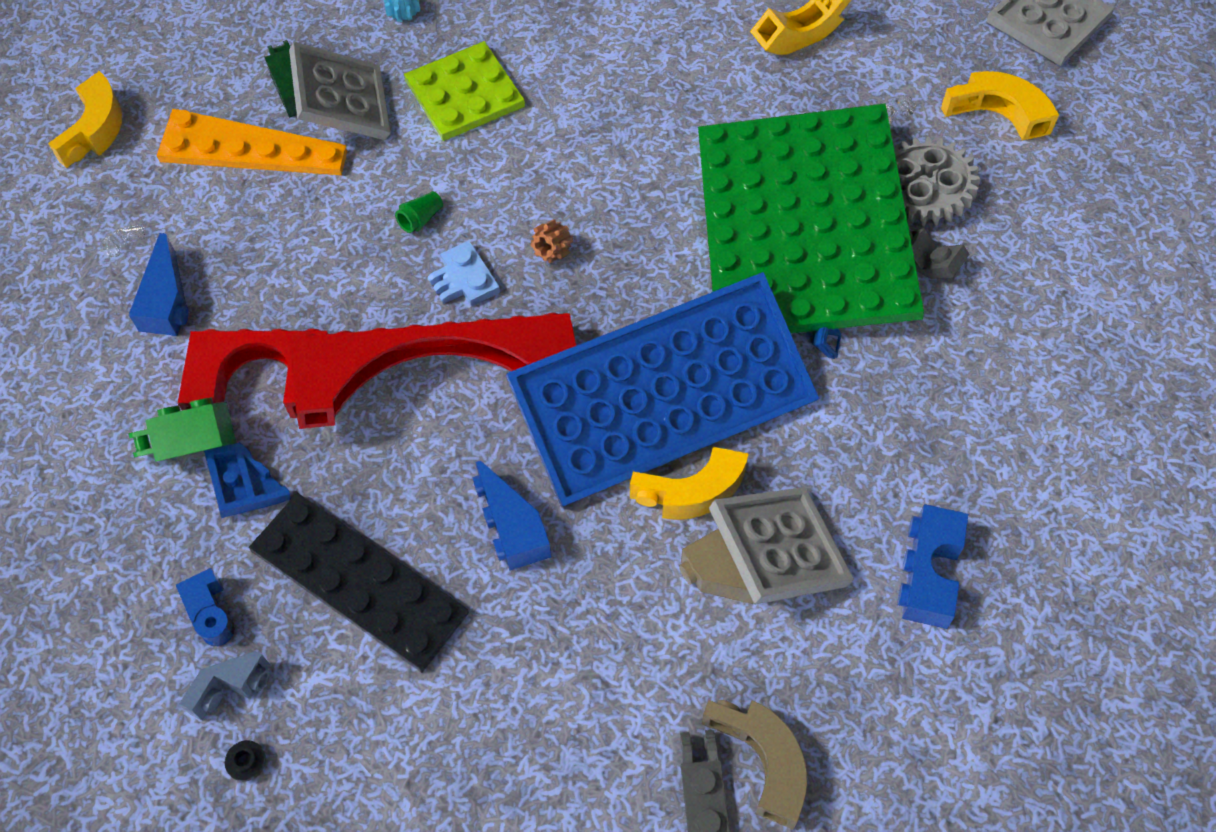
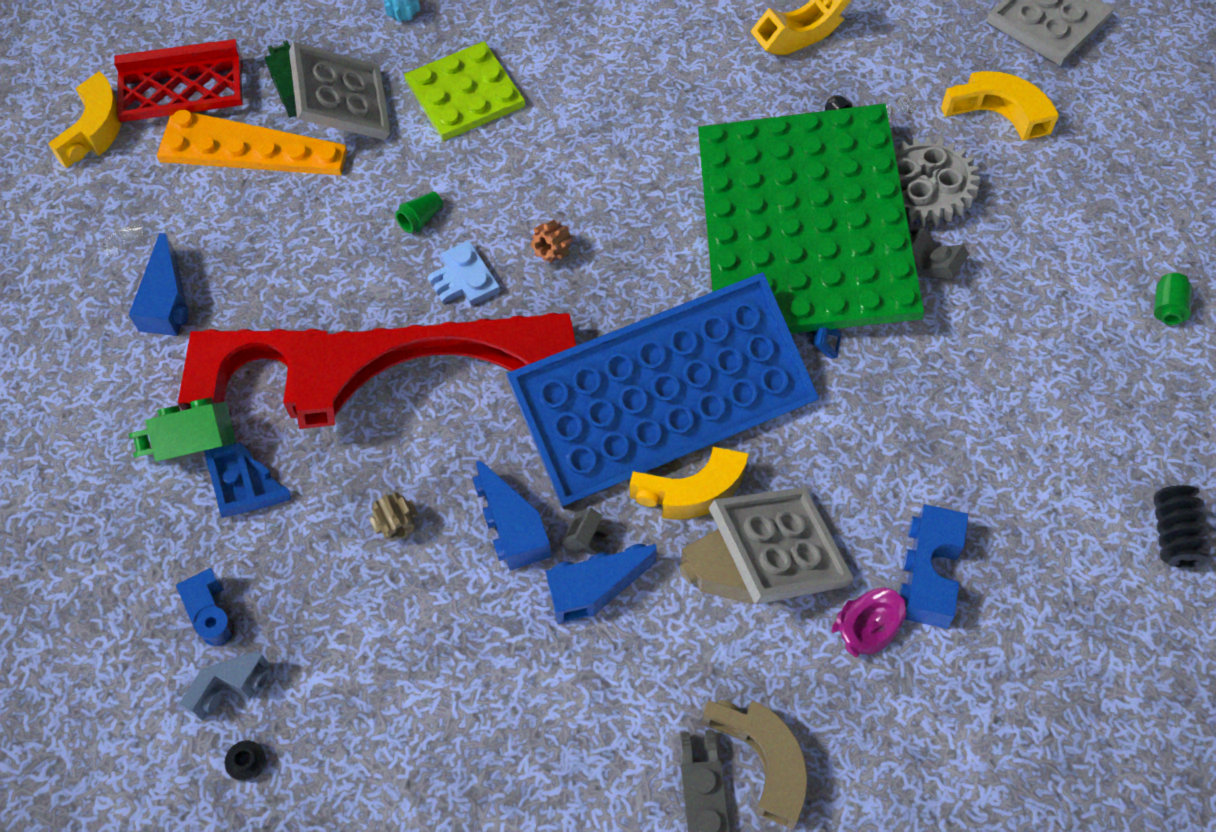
black plate [248,492,469,673] -> none
none -> red fence [114,39,243,122]
none -> dark tan gear [370,493,418,541]
none -> blue slope [545,544,657,624]
none -> dark grey tile [560,508,610,554]
none -> black hinge [825,95,852,111]
none -> magenta hat [831,587,906,658]
none -> black piece [1153,485,1213,569]
none -> green brick [1154,273,1192,325]

